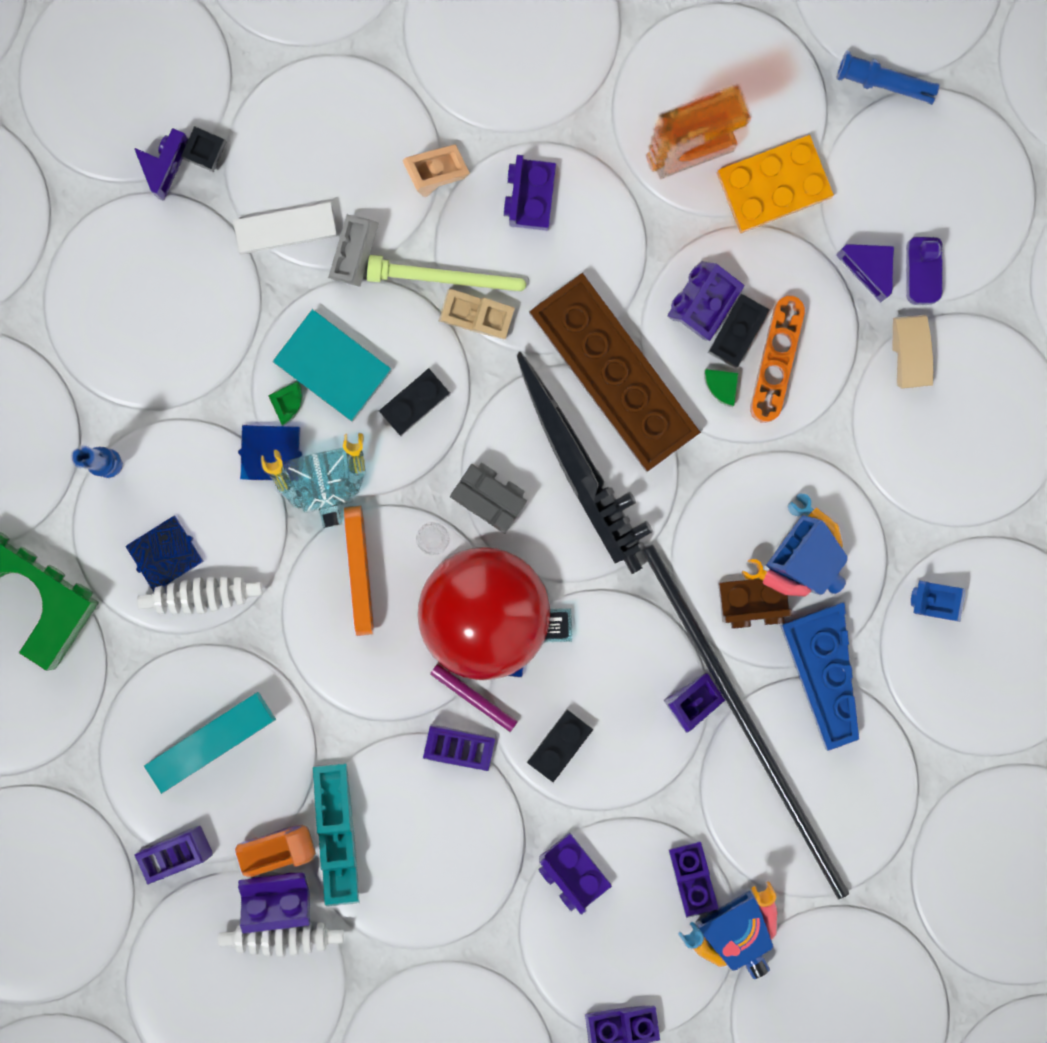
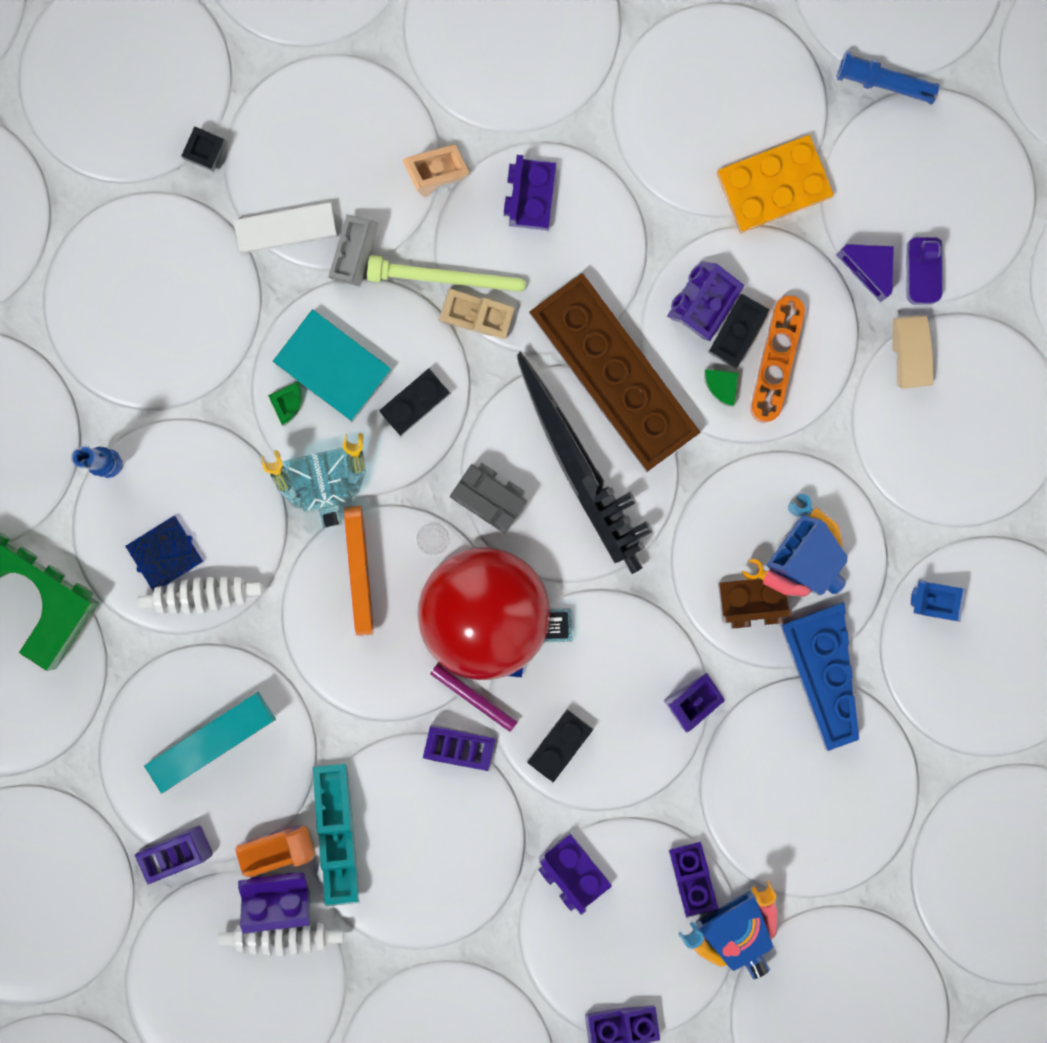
dark purple slope [134,128,188,201] -> none
clear blue piece [238,425,303,481] -> none
black piece [642,545,849,899] -> none
clear orange arch [646,84,751,179] -> none

